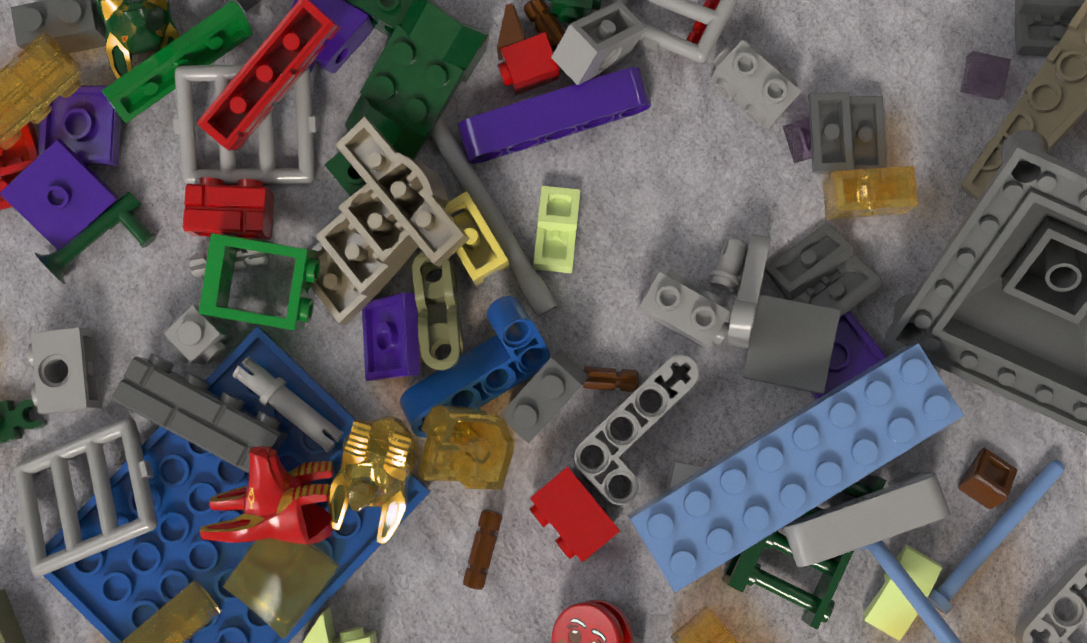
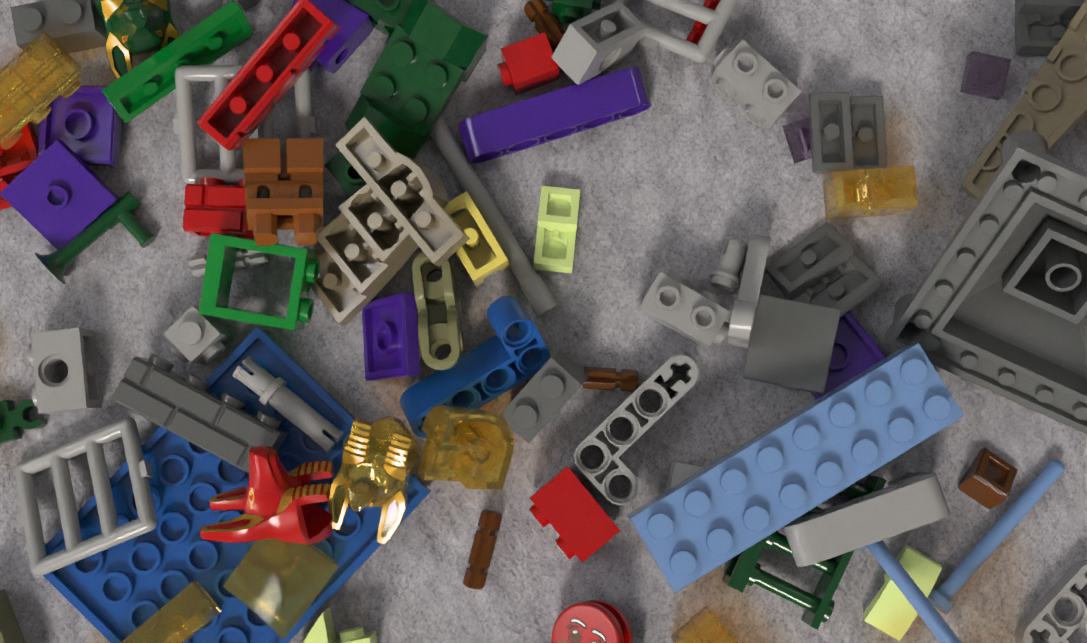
reddish brown slope [497,3,526,60] -> none
none -> dark orange hips [242,138,323,246]

